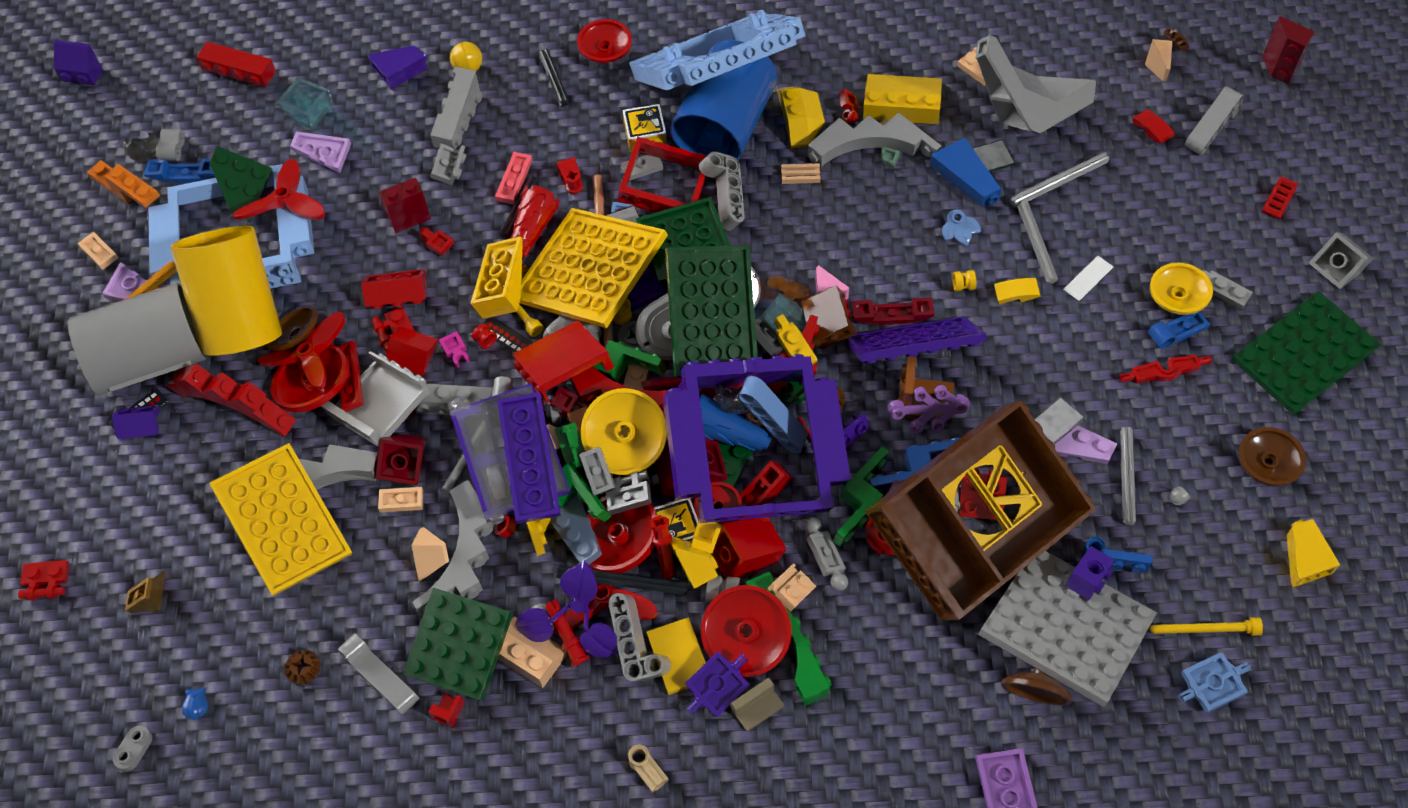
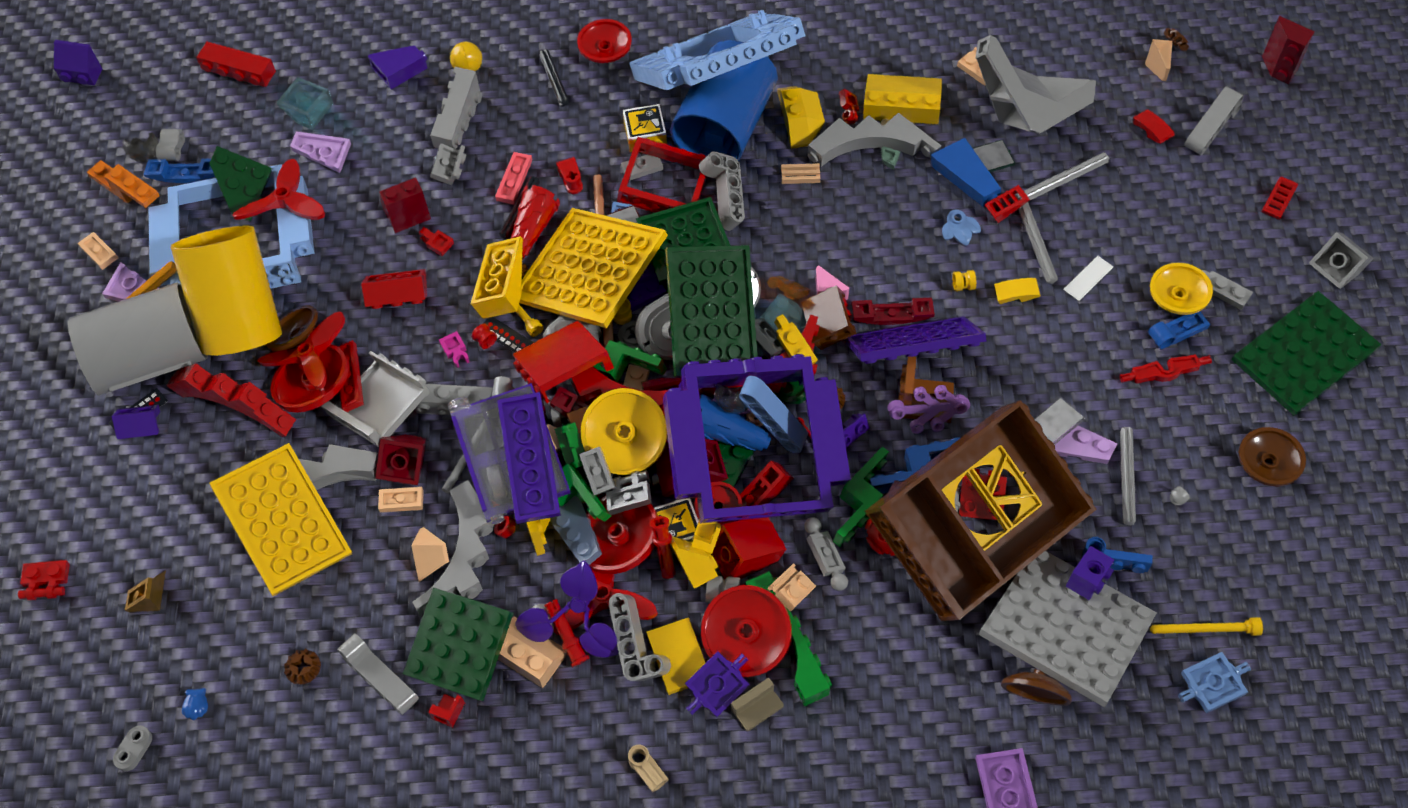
red plate [371,306,414,352] -> none
red slope [386,326,438,377] -> none
black axle [556,566,688,595] -> none
yellow slope [1287,519,1340,588] -> none
none -> red slope [985,185,1030,223]

